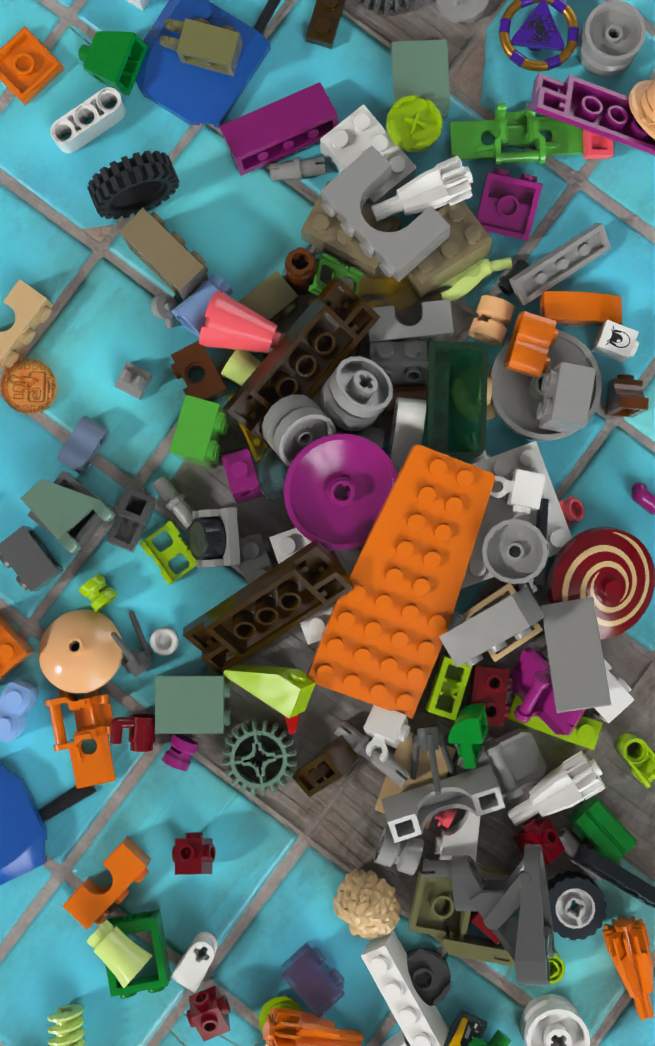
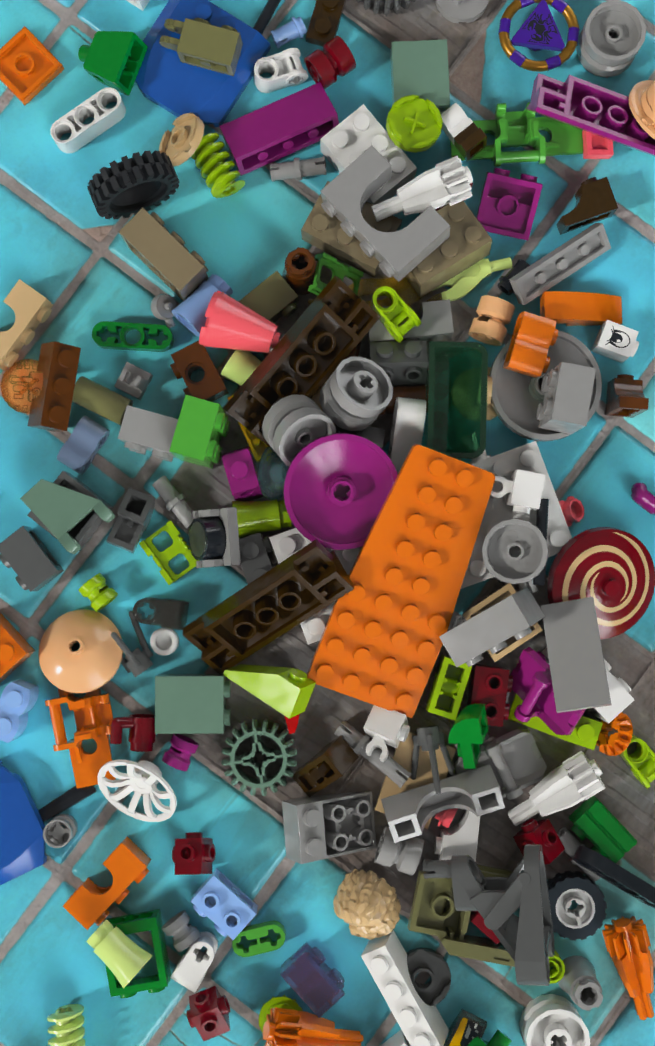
none -> reddish brown arch [28,341,81,432]
none -> light grey wheel [43,814,78,848]
none -> olive pin [72,376,133,426]
none -> green beam [92,321,174,352]
none -> white wheel [97,759,177,822]
none -> light grey brick [118,405,178,462]
none -> clear smoke piece [133,597,190,630]
none -> tan tile [159,112,205,167]
none -> light grey wheel [161,910,201,952]
none -> lime piece [191,132,245,198]
none -> light blue brick [191,868,258,940]
none -> lime plant [232,499,292,539]
none -> bright green beam [232,920,286,957]
none -> white piece [254,48,309,93]
none -> light blue pin [270,17,307,48]
none -> light grey slope [282,791,377,864]
none -> dark red wheel [304,36,356,90]
none -> lime piece [370,286,422,342]
none -> leg [441,103,487,161]
none -> dark brown arch [557,177,618,235]
none -> light grey plant [558,956,603,1011]
none -> orange gear [596,712,633,756]

